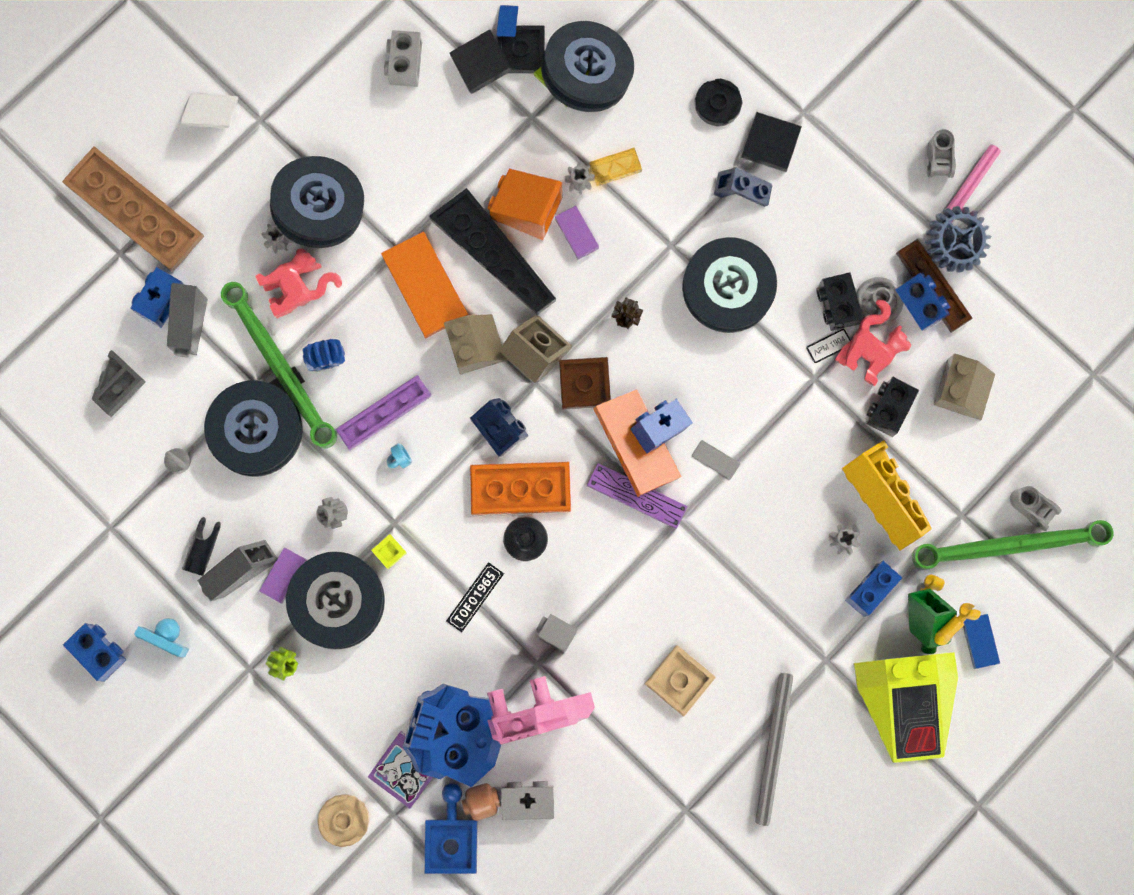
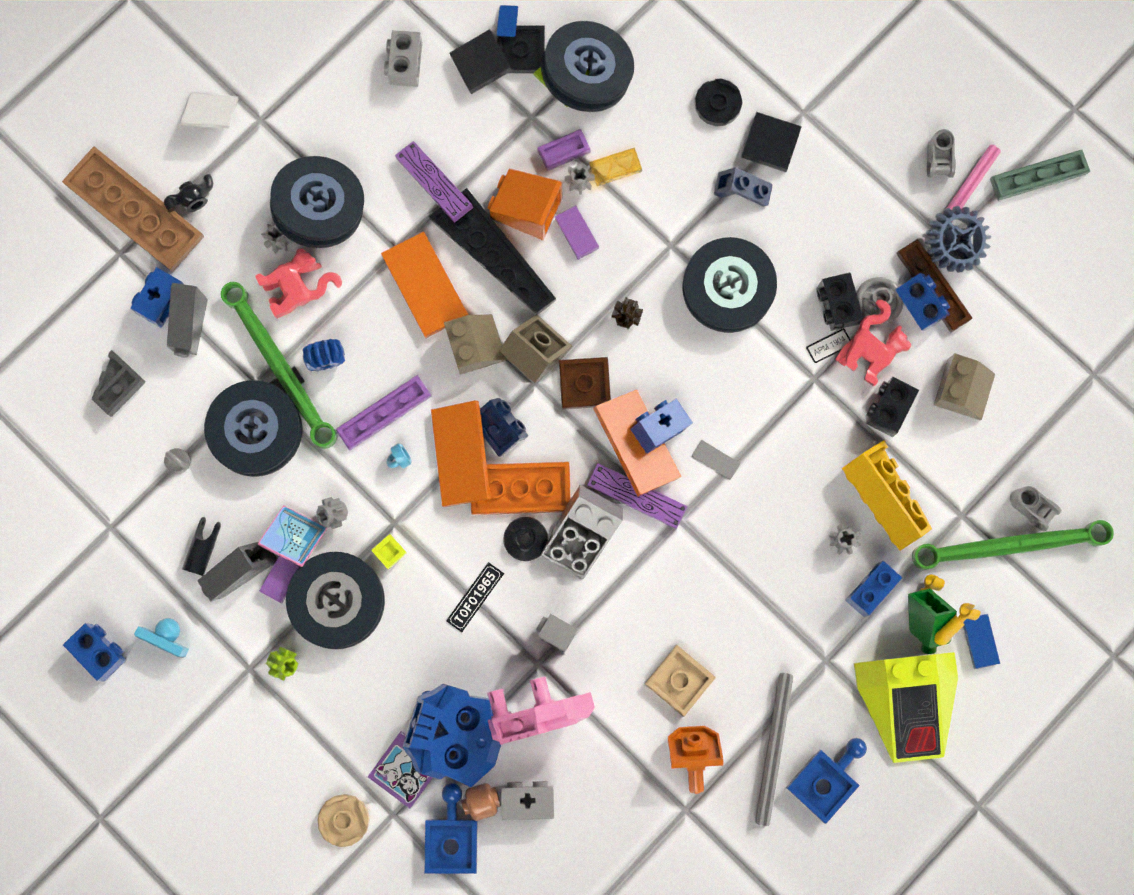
none -> black piece [164,174,214,212]
none -> piece [258,505,327,567]
none -> medium lavender tile [395,141,473,223]
none -> orange tile [431,400,491,507]
none -> medium lavender tile [537,129,591,171]
none -> light grey slope [541,485,623,579]
none -> orange piece [668,726,724,794]
none -> blue plate [786,738,867,824]
none -> sand green tile [990,150,1090,201]

